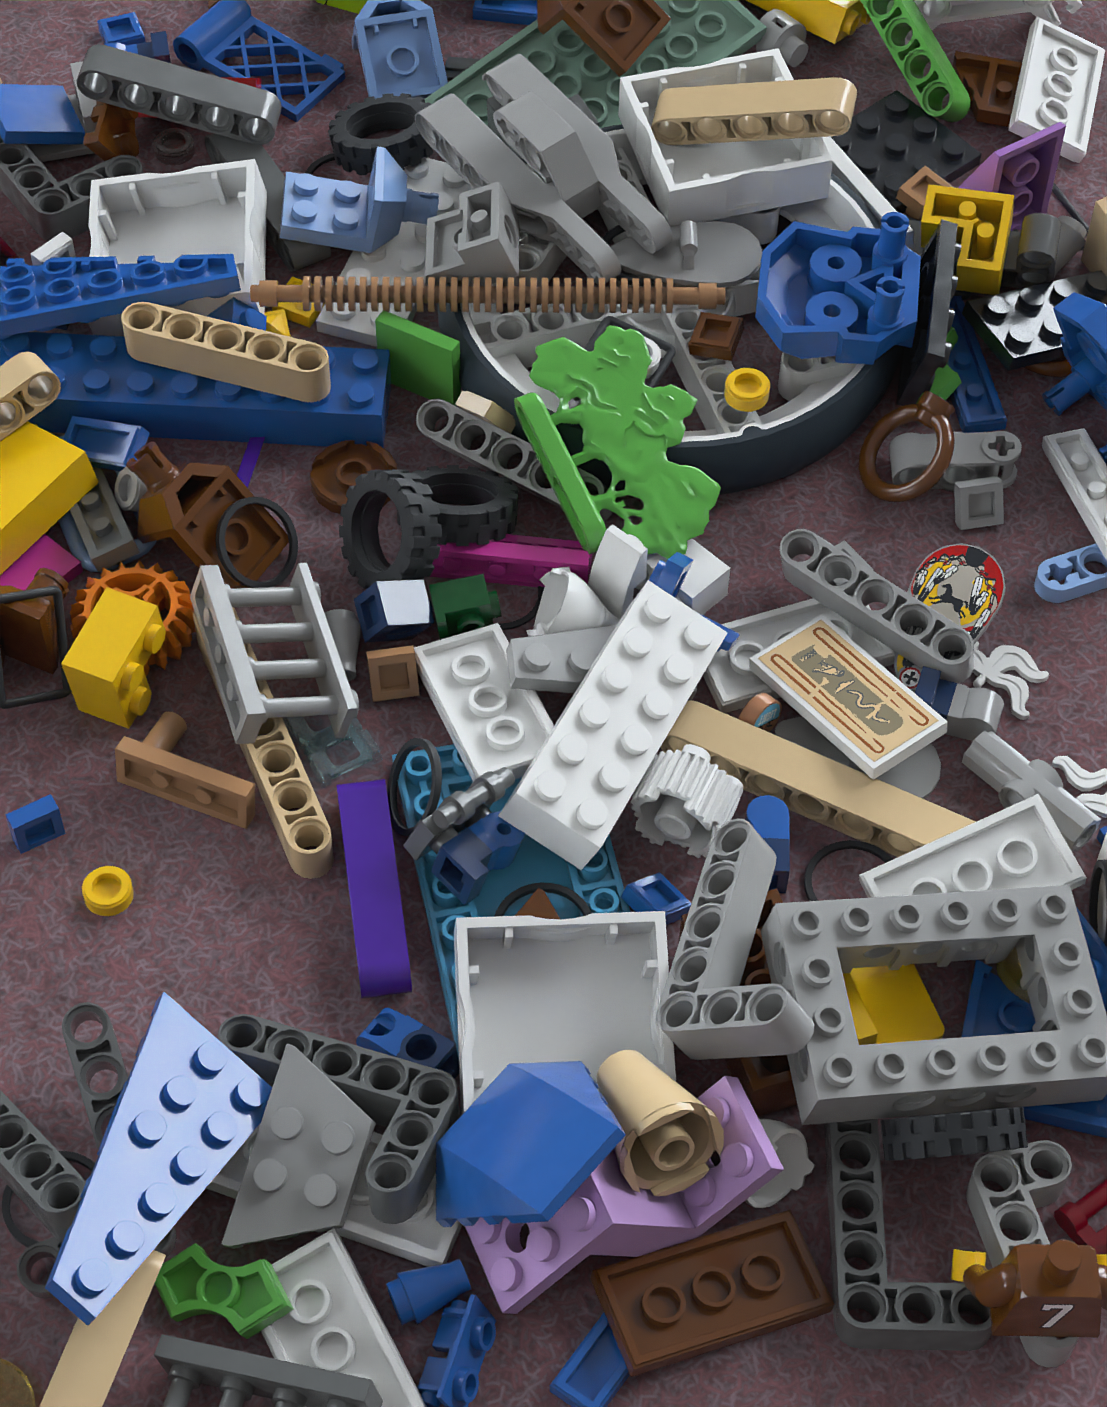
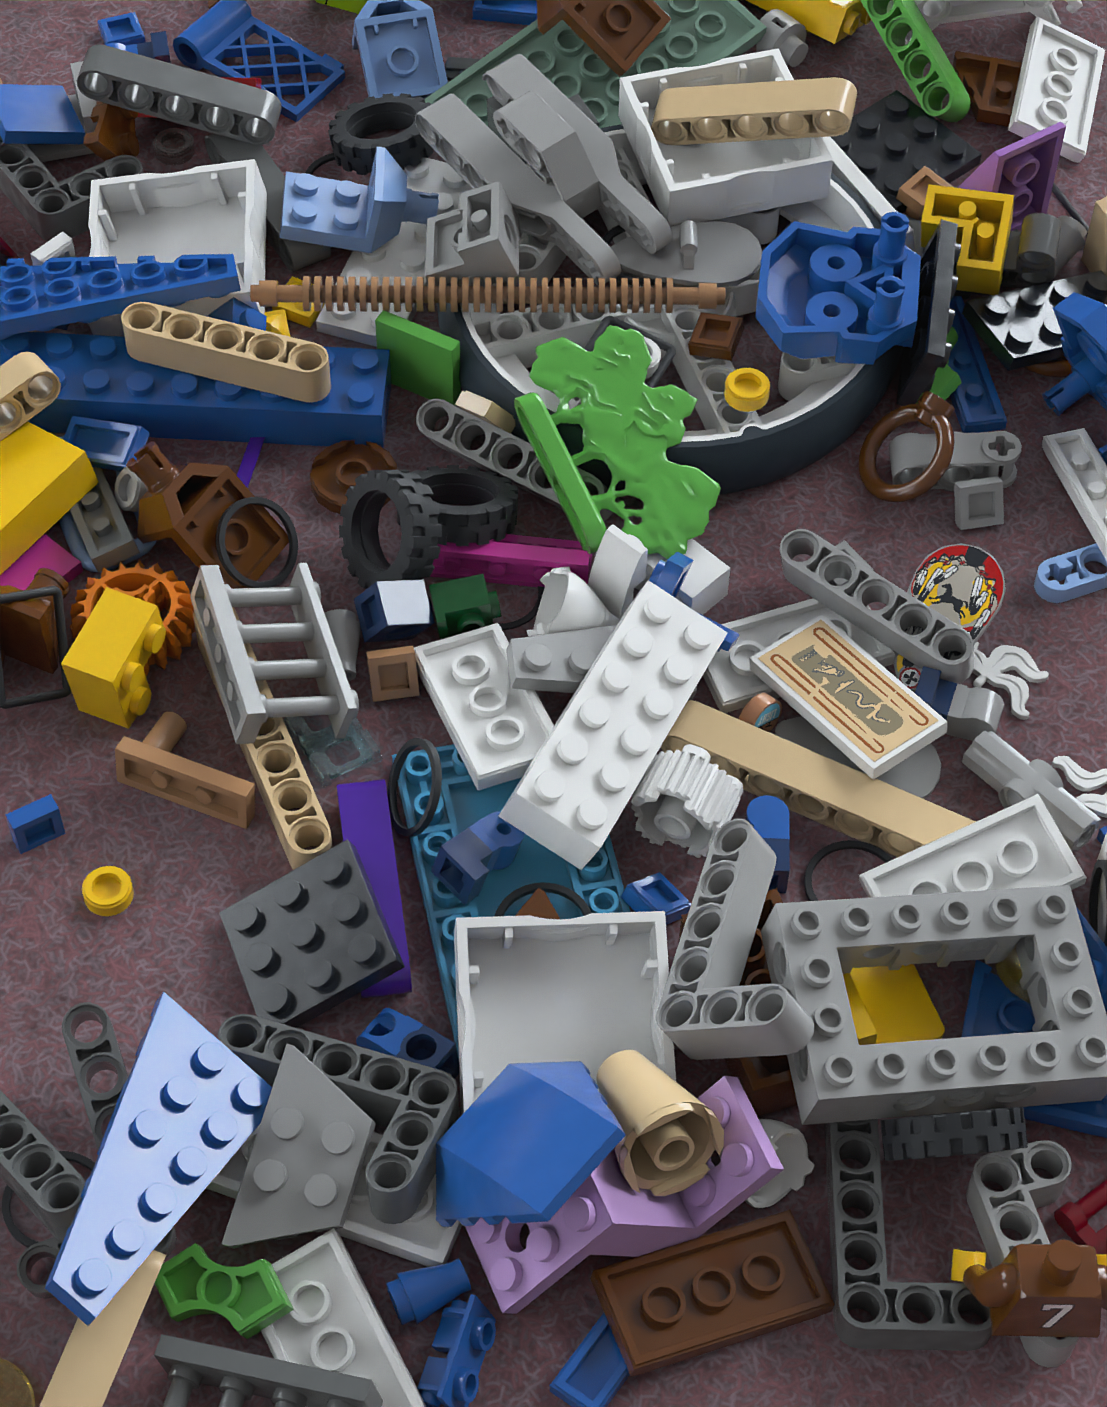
dark grey plate [403,767,515,860] -> none
none -> black plate [219,839,405,1028]

